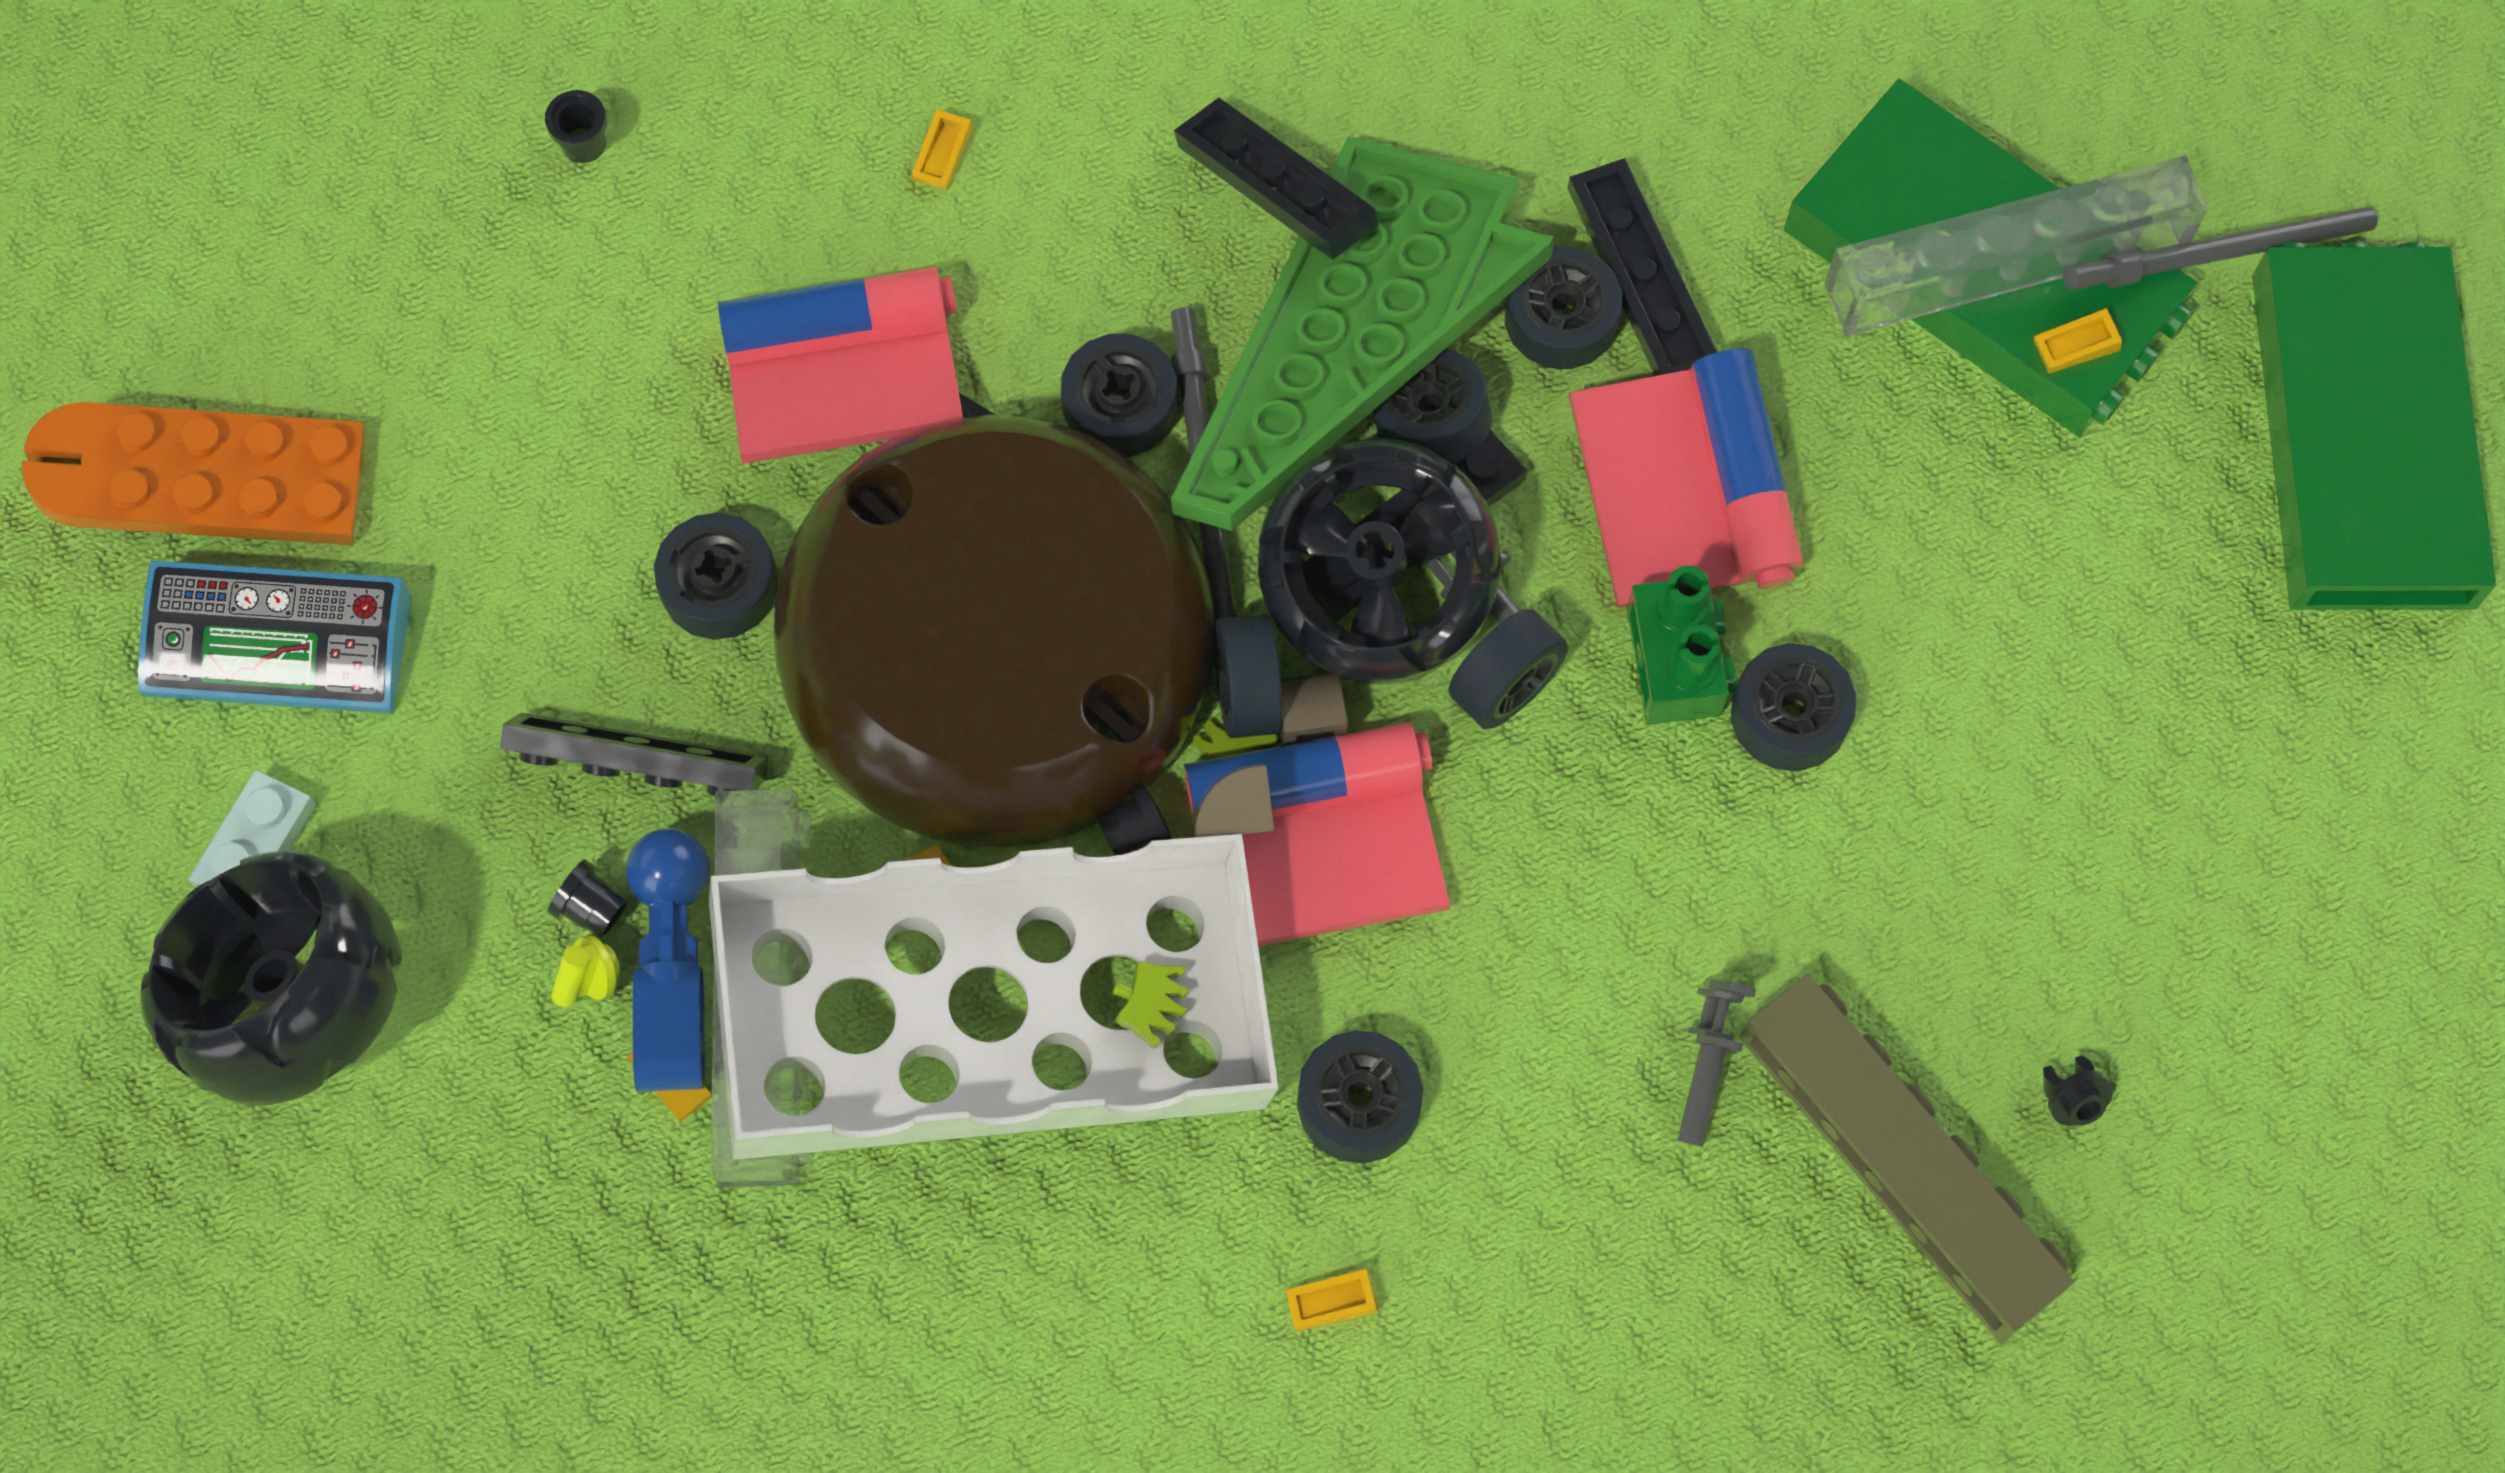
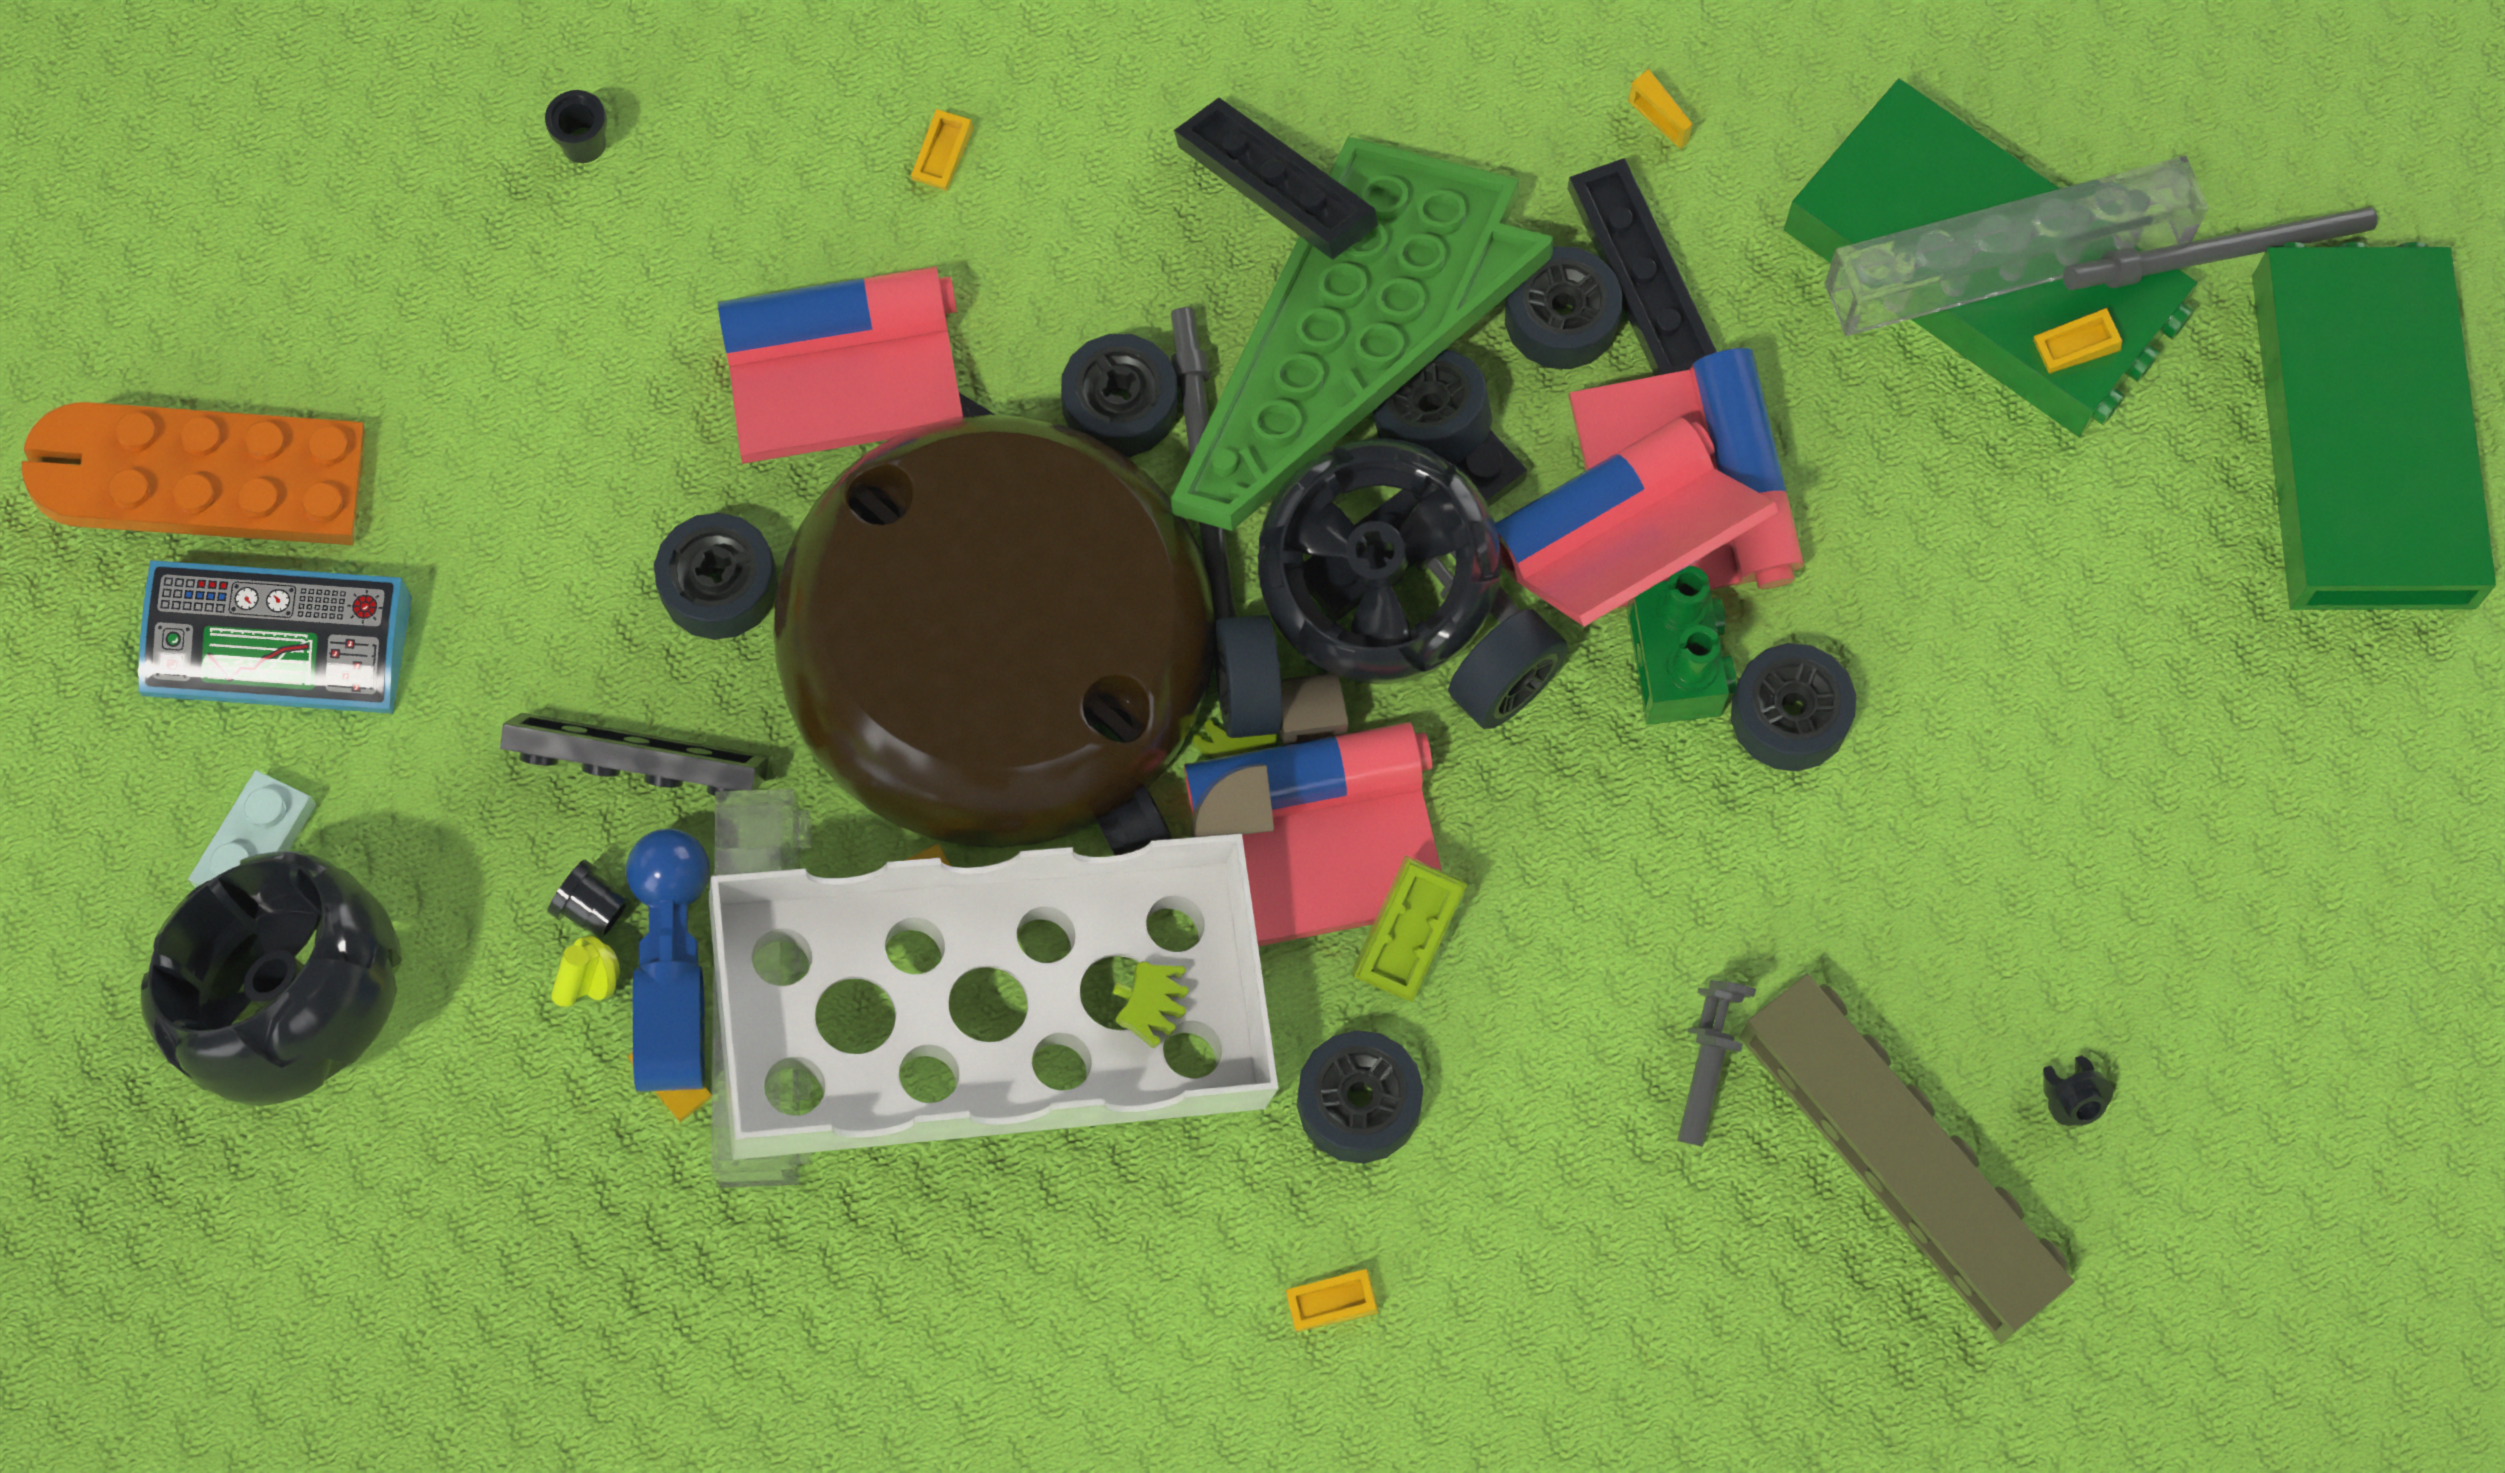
none -> lime plate [1351,855,1467,1002]
none -> coral door [1495,417,1779,627]
none -> yellow piece [1628,69,1693,149]

